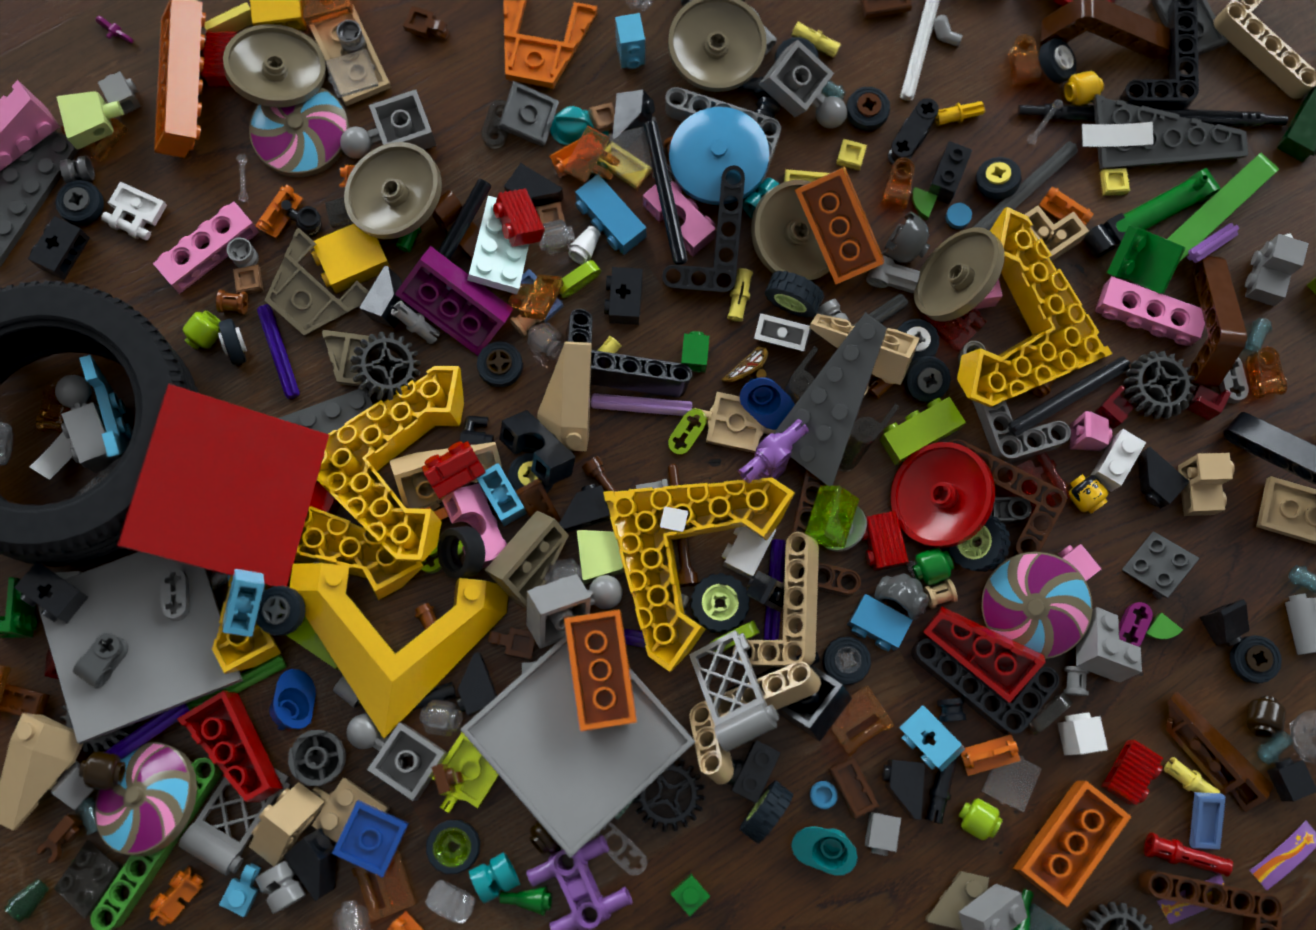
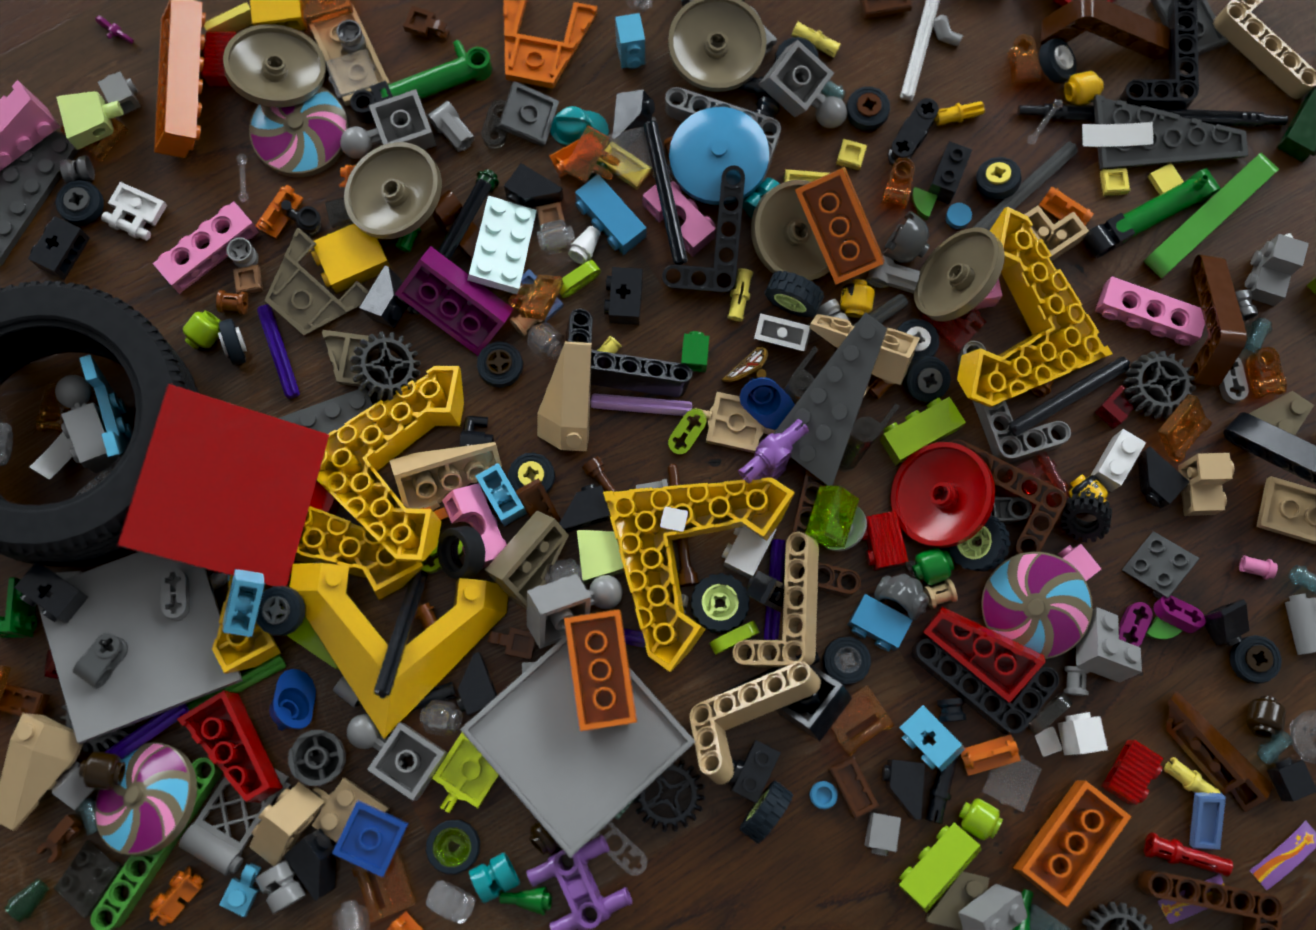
light grey pin [391,301,440,344] -> none
red brick [421,441,486,499] -> none
reddish brown plate [431,763,464,796] -> none
red brick [493,188,545,247] -> none
black arch [499,410,575,487] -> none
medium nougat tile [588,102,615,133] -> none
green brick [670,873,710,916] -> none
light grey piece [689,630,779,752] -> none
teal piece [791,826,858,876] -> none
bright pink slope [1070,411,1112,451] -> none
green bracket [1107,226,1185,294] -> none
dark red panel [1186,385,1231,421] -> none
medium lavender axle [1187,223,1239,263] -> none
none -> green piece [350,40,492,124]
none -> black axle [374,569,428,699]
none -> light grey piece [427,101,475,152]
none -> dark green plate [475,169,499,192]
none -> yellow head [840,279,875,318]
none -> lime brick [899,822,981,913]
none -> white sticker [1034,727,1062,757]
none -> black tyre [1061,492,1112,543]
none -> light yellow tile [1148,163,1184,195]
none -> magenta beam [1153,596,1206,633]
none -> clear orange plate [1158,394,1212,463]
none -> flat silver wheel [1235,289,1258,321]
none -> bright pink pin [1239,555,1278,580]
none -> dark tan wing [1249,391,1314,435]

